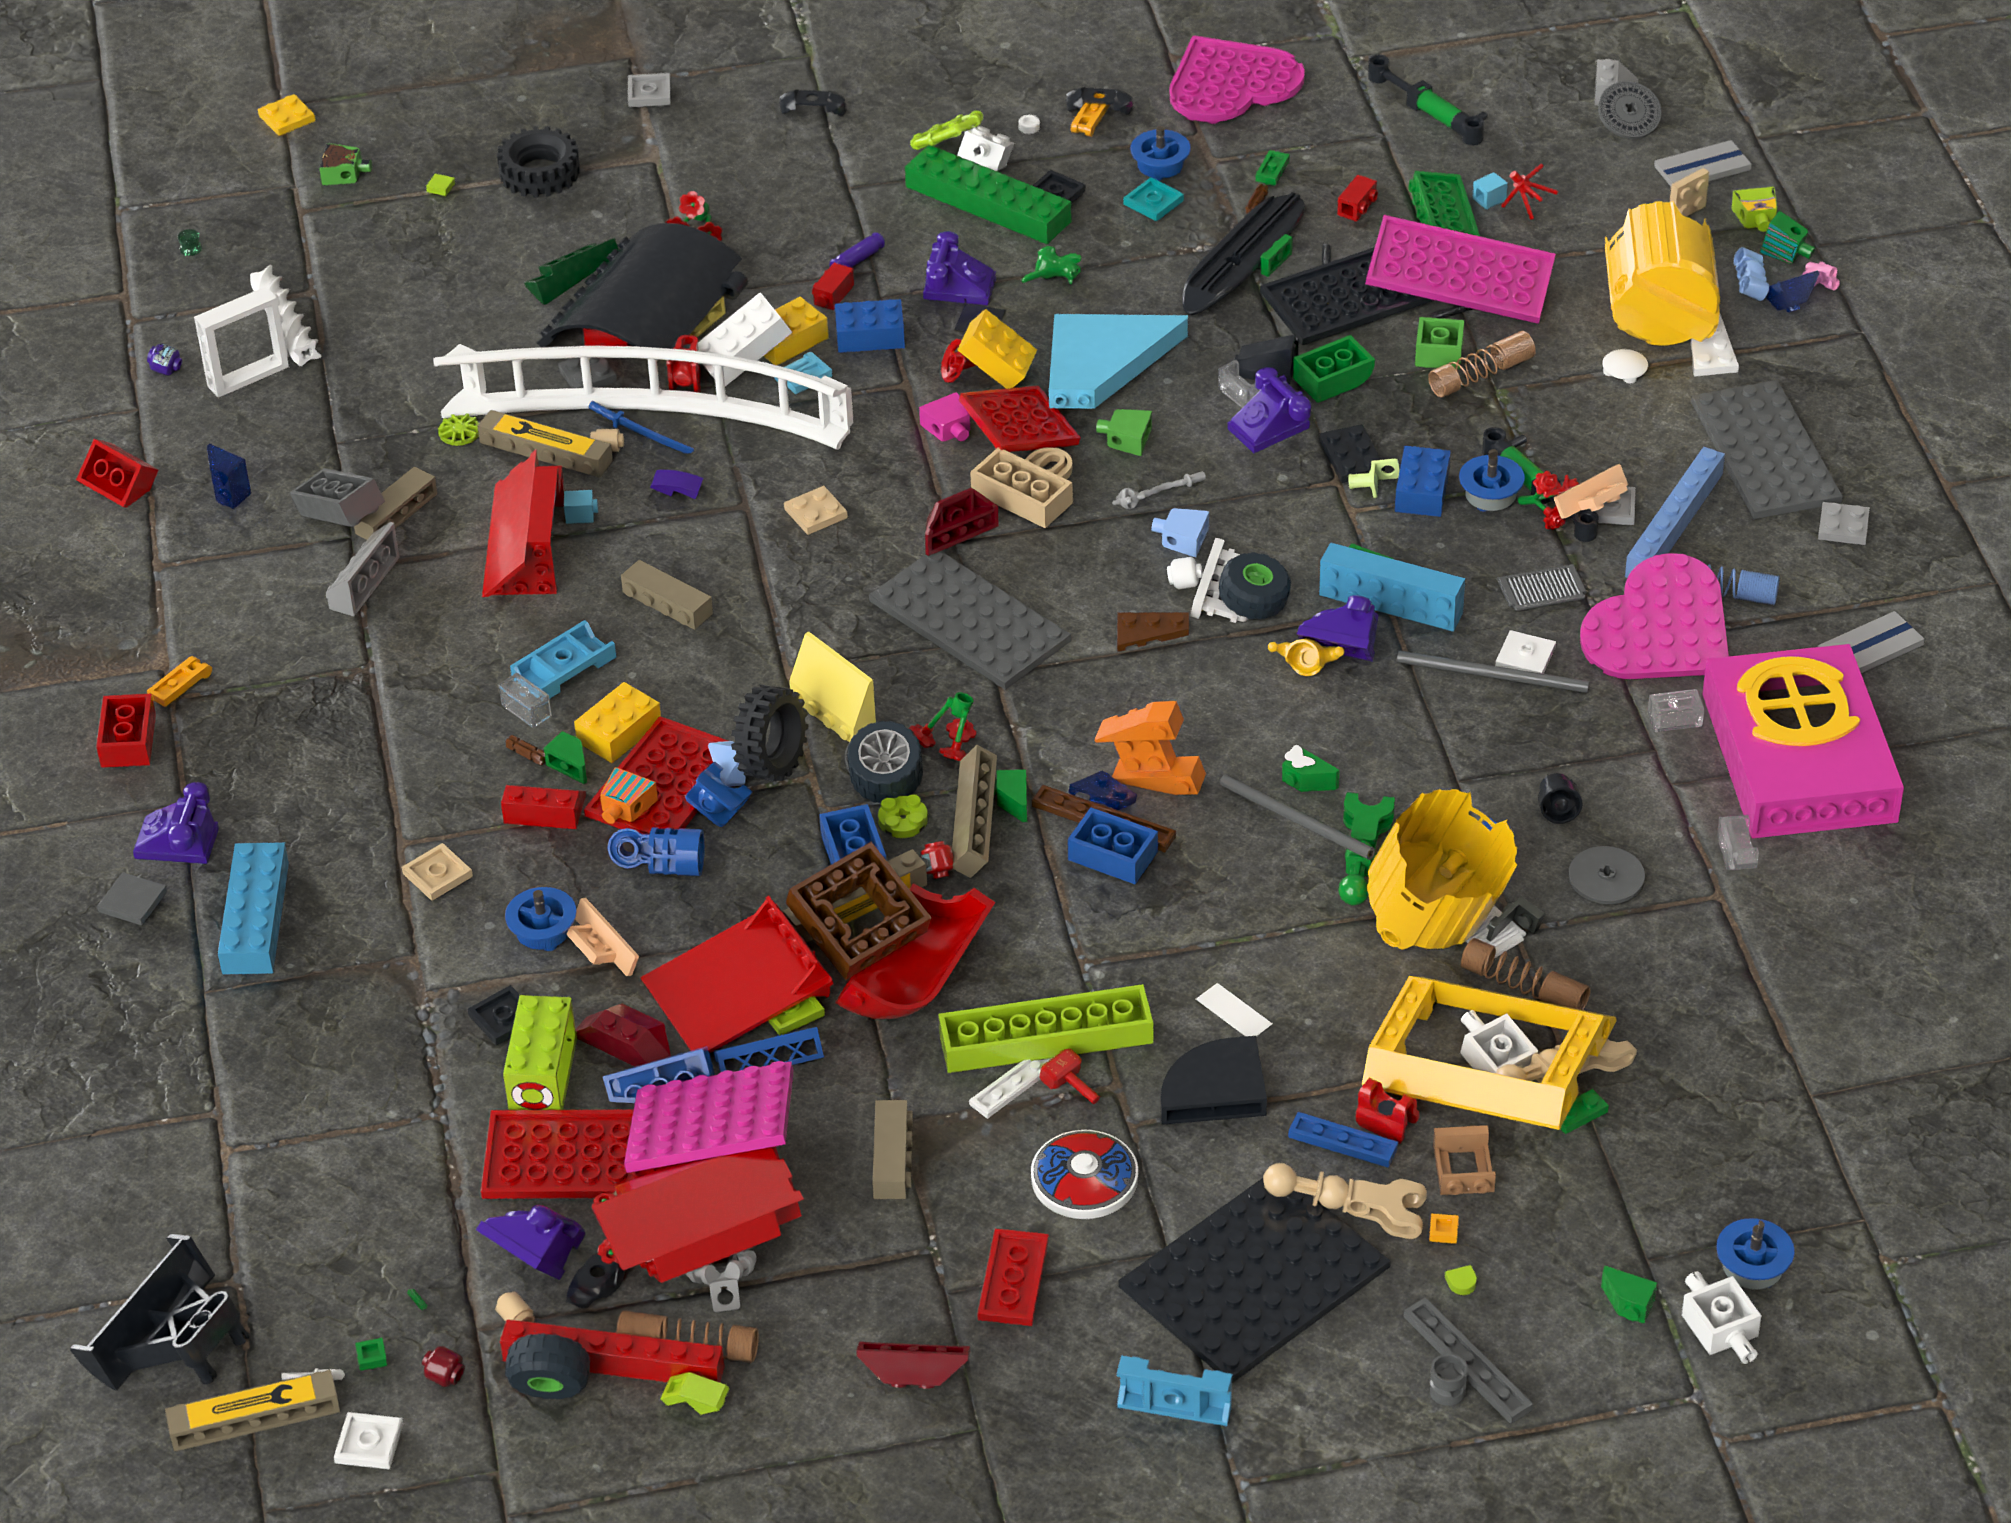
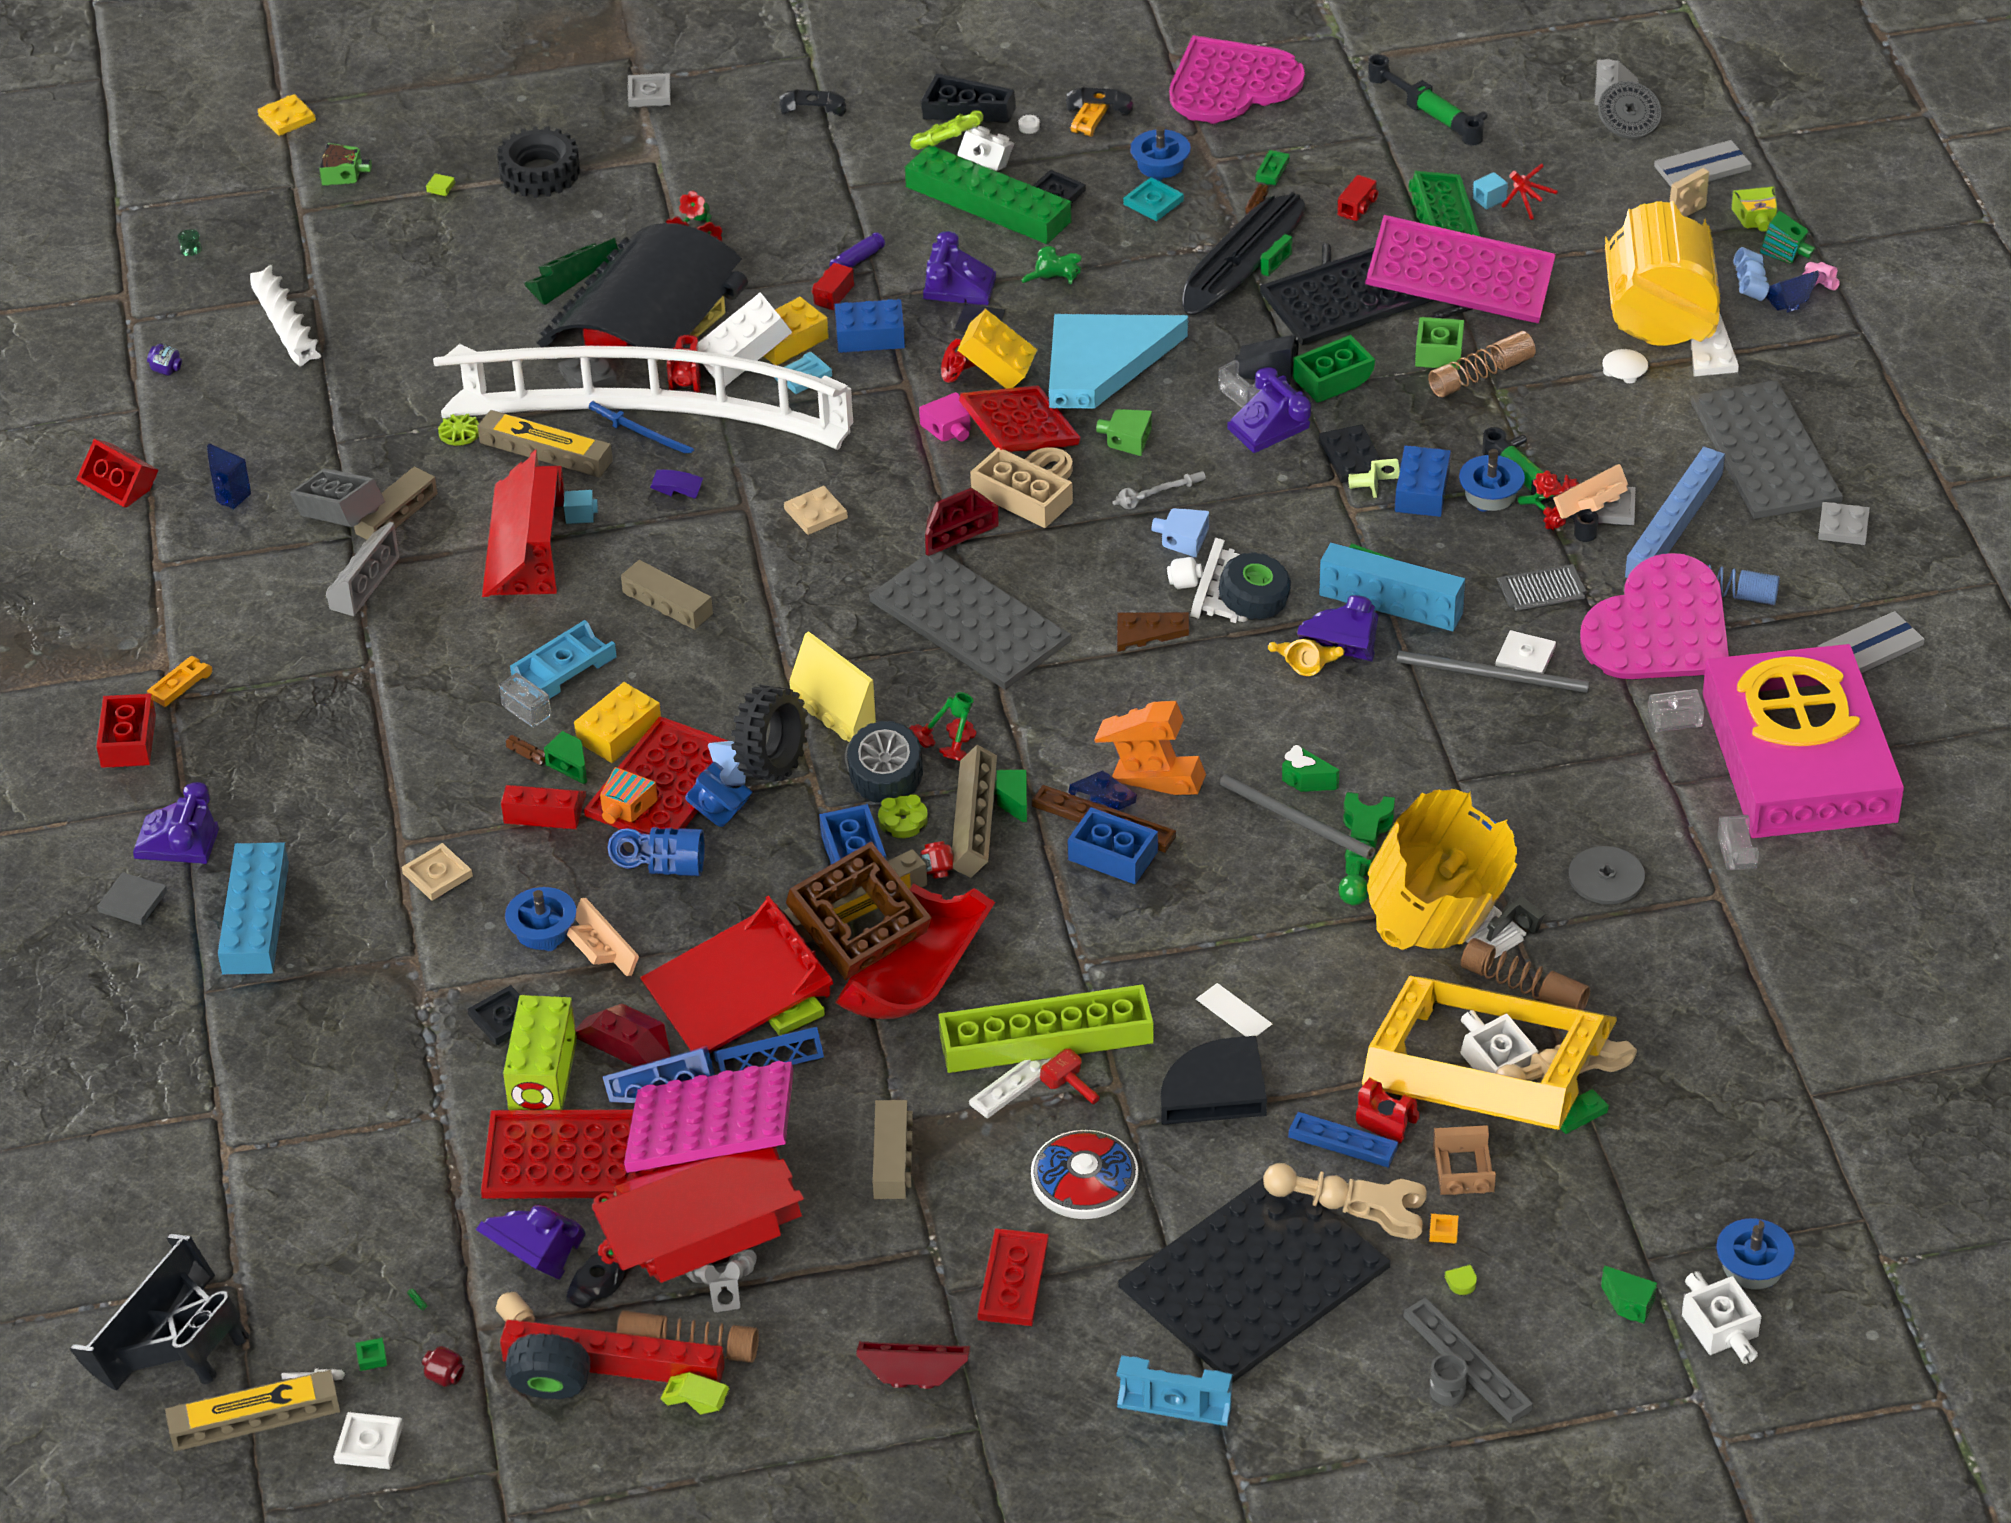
white window [194,287,289,398] -> none
tan brick [590,429,624,452] -> none
black piece [1538,773,1583,824] -> none
none -> black wedge [921,73,1016,122]

